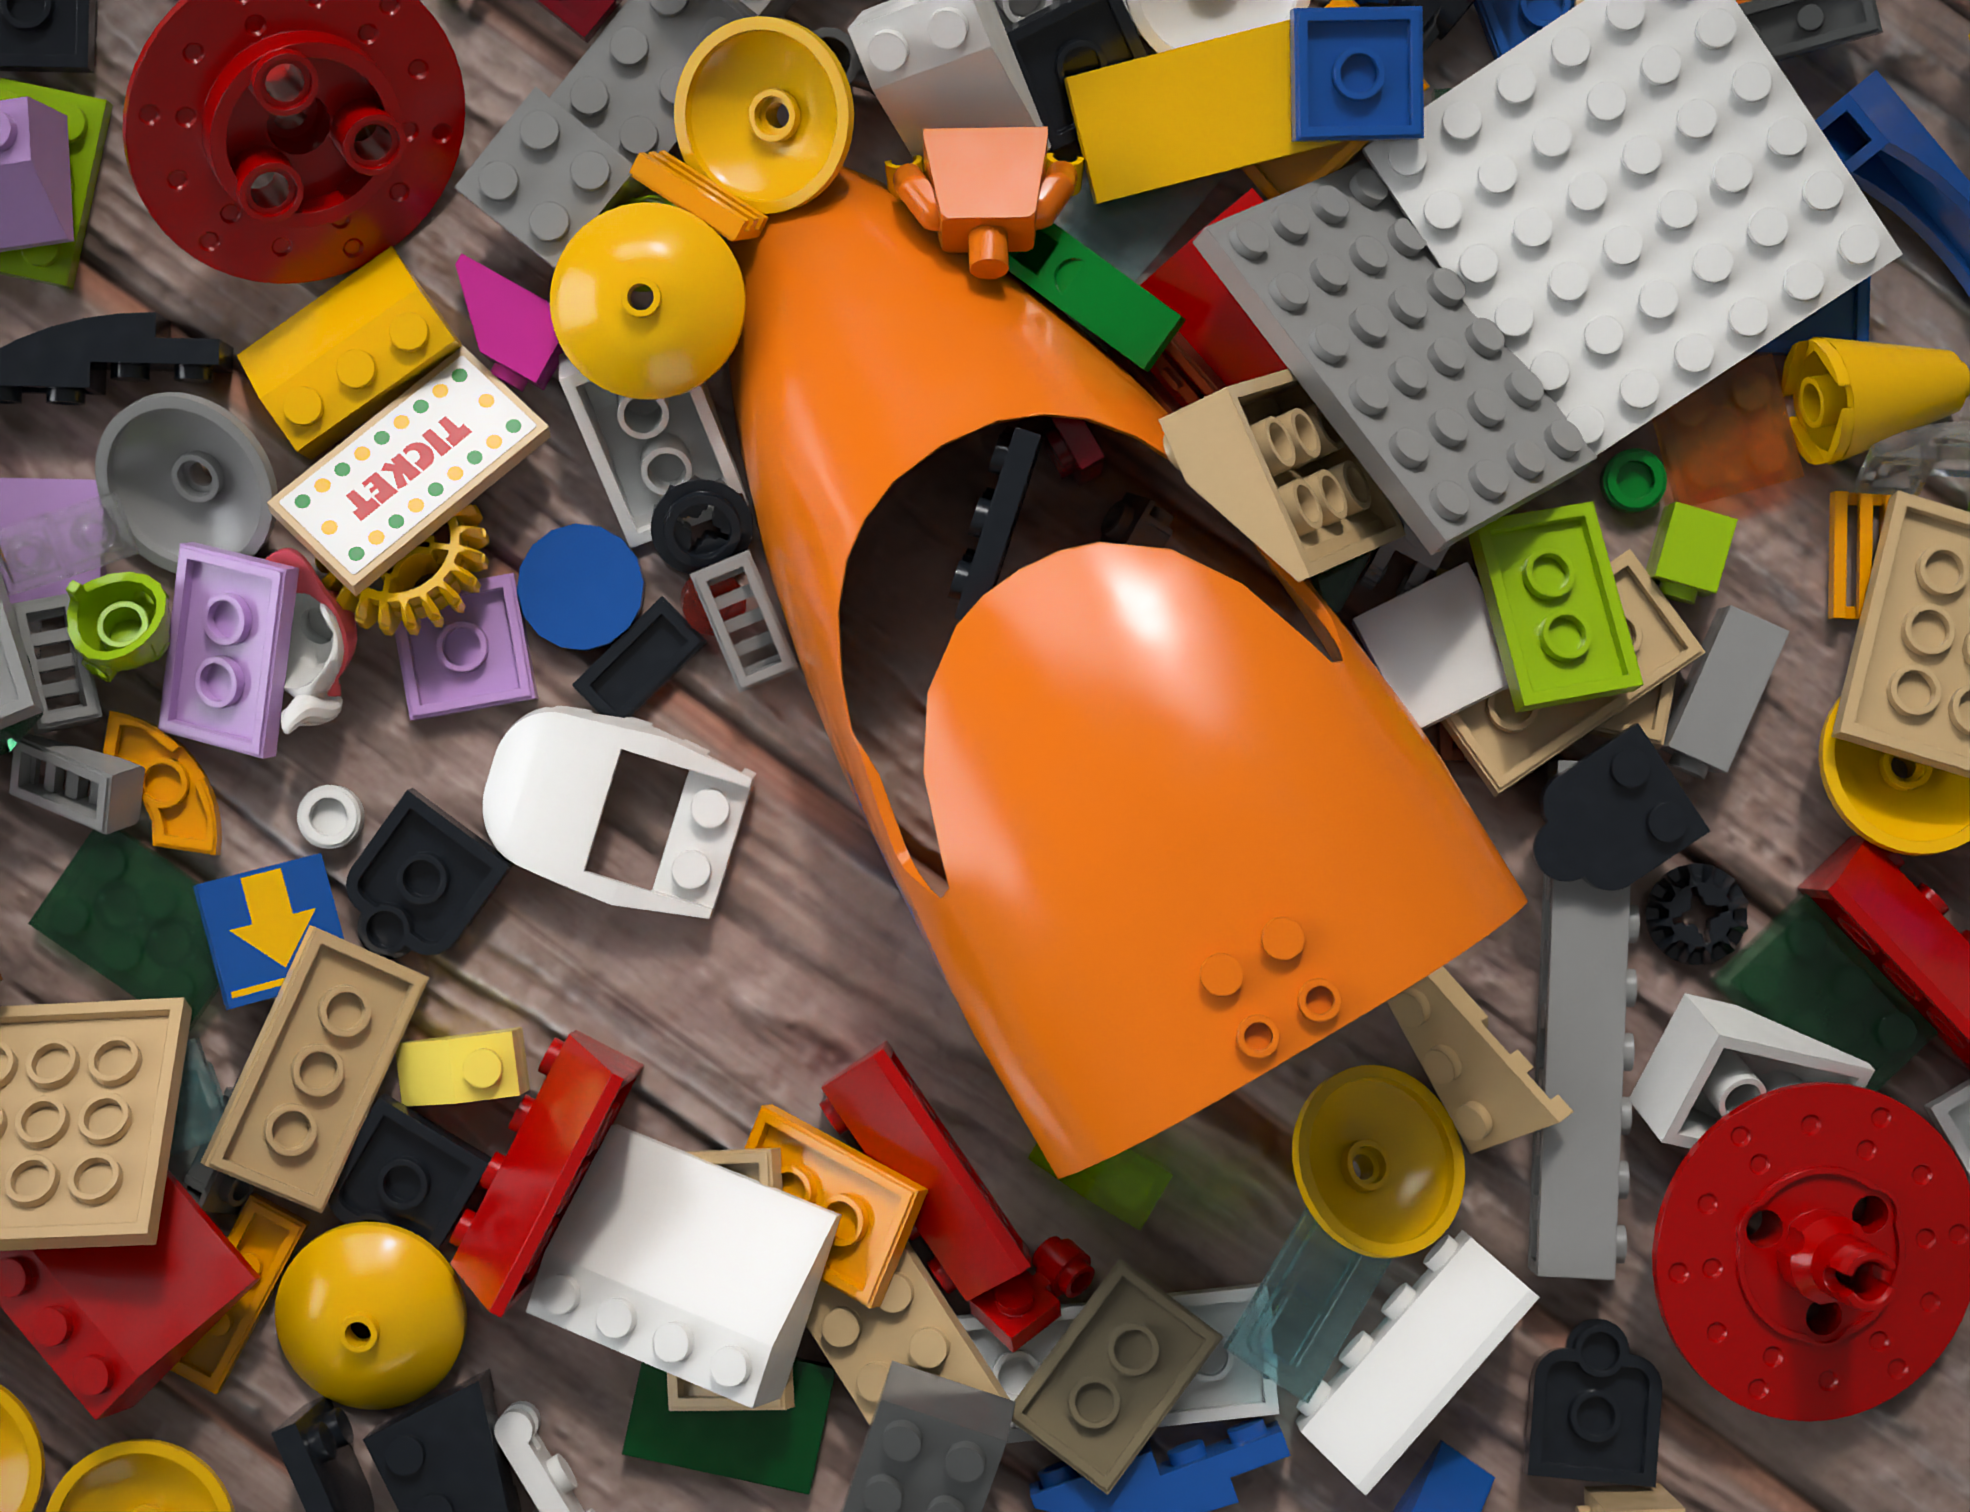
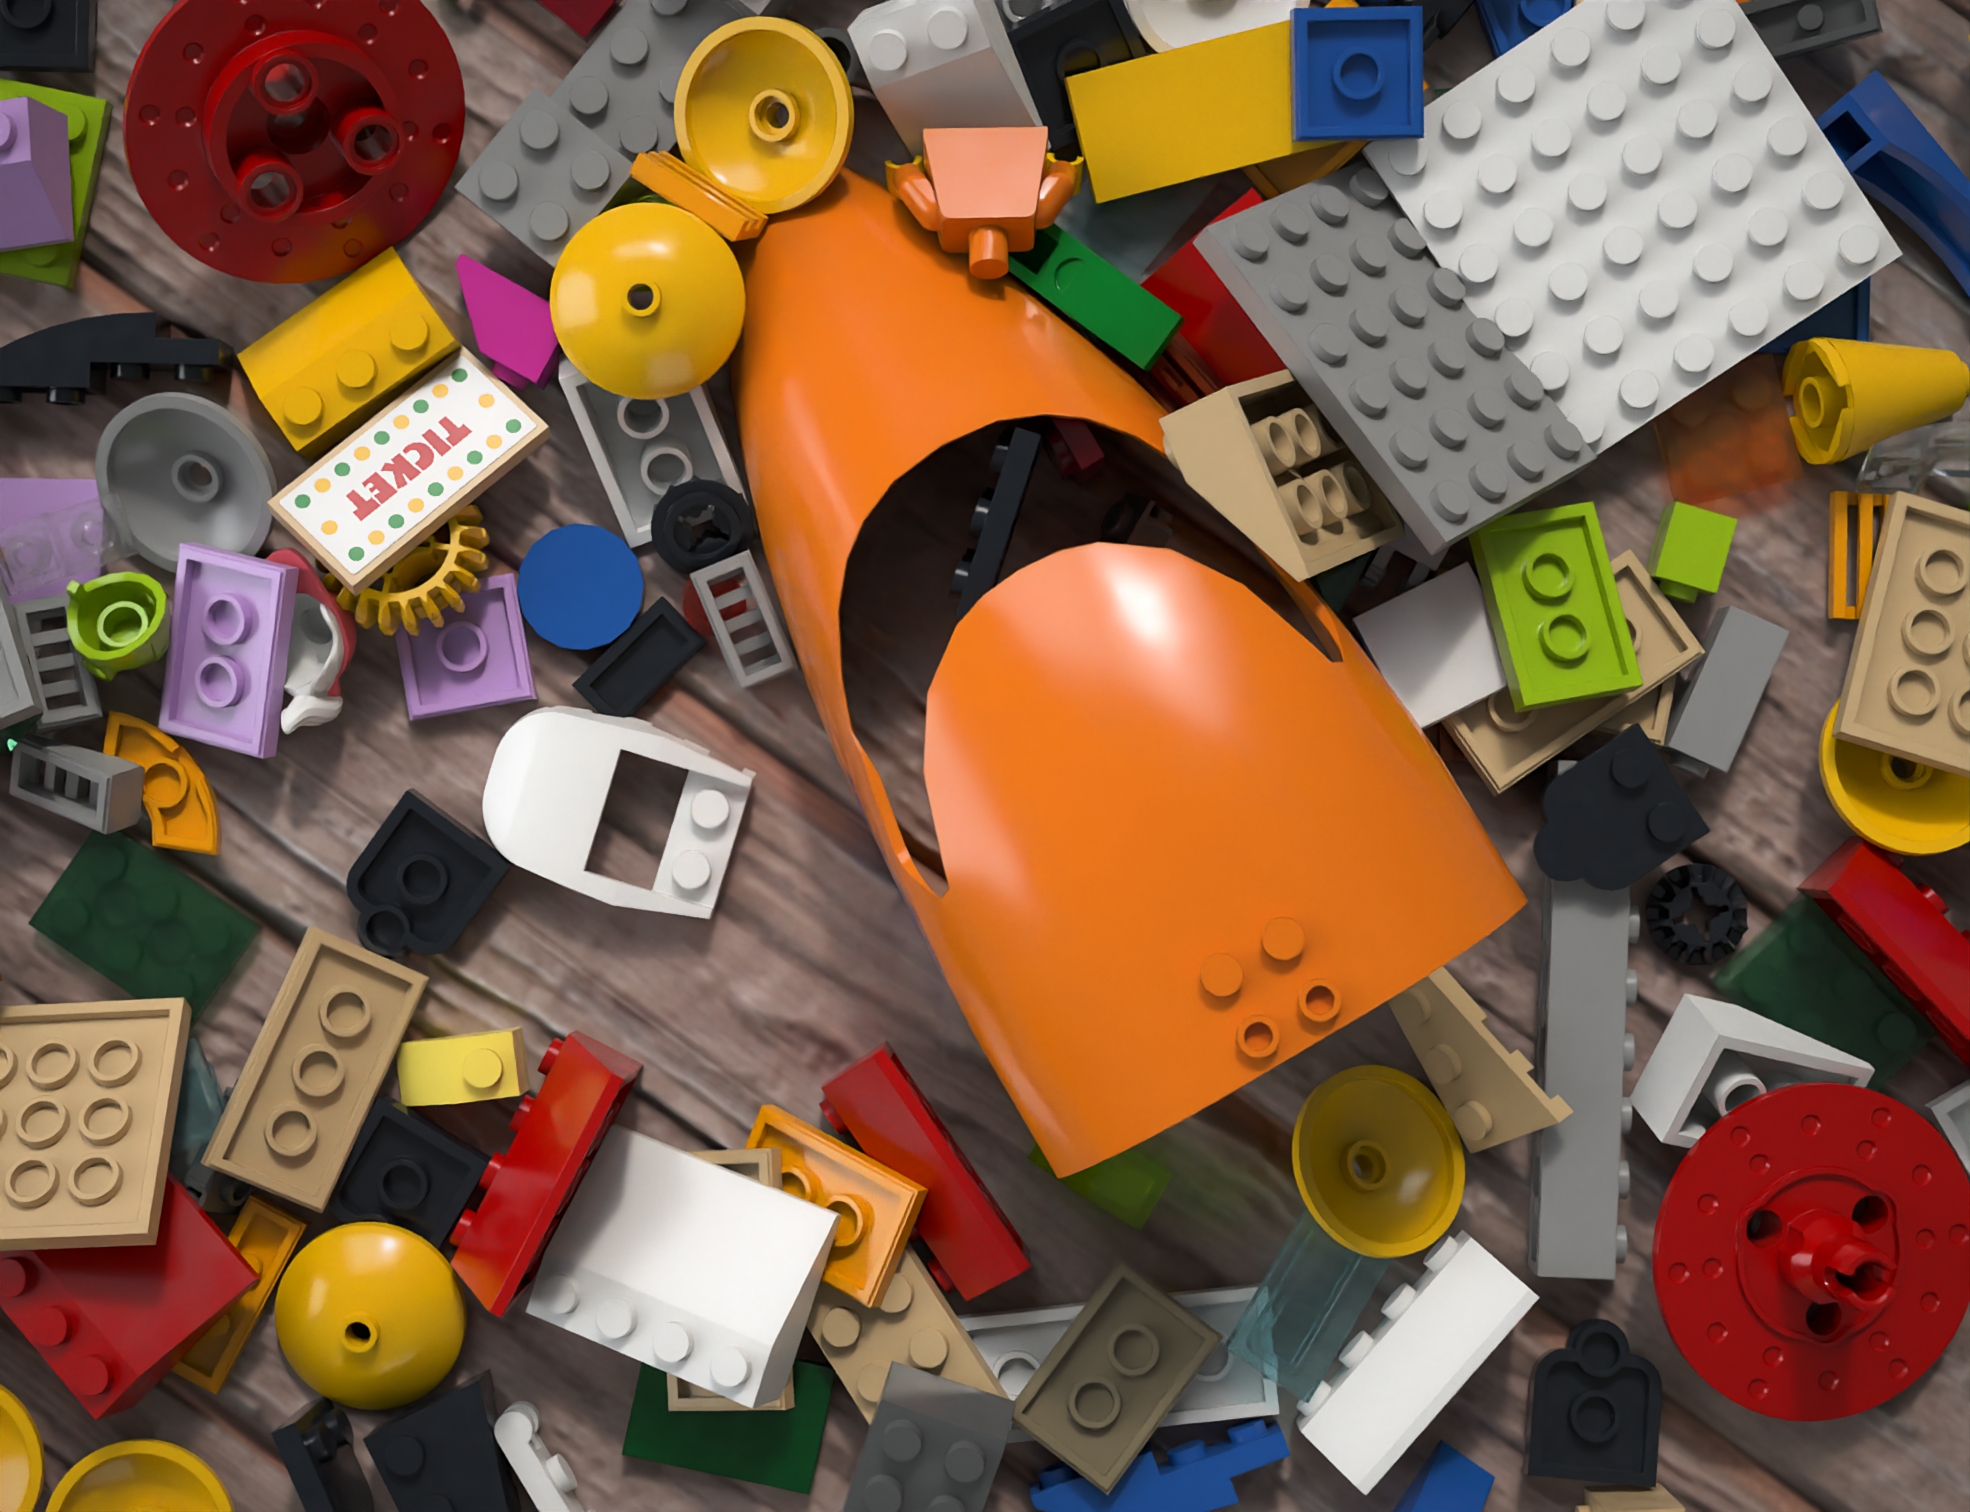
blue tile [193,853,344,1010] -> none
white tile [297,785,365,849] -> none
red plate [969,1236,1095,1353] -> none
green tile [1600,448,1667,514] -> none

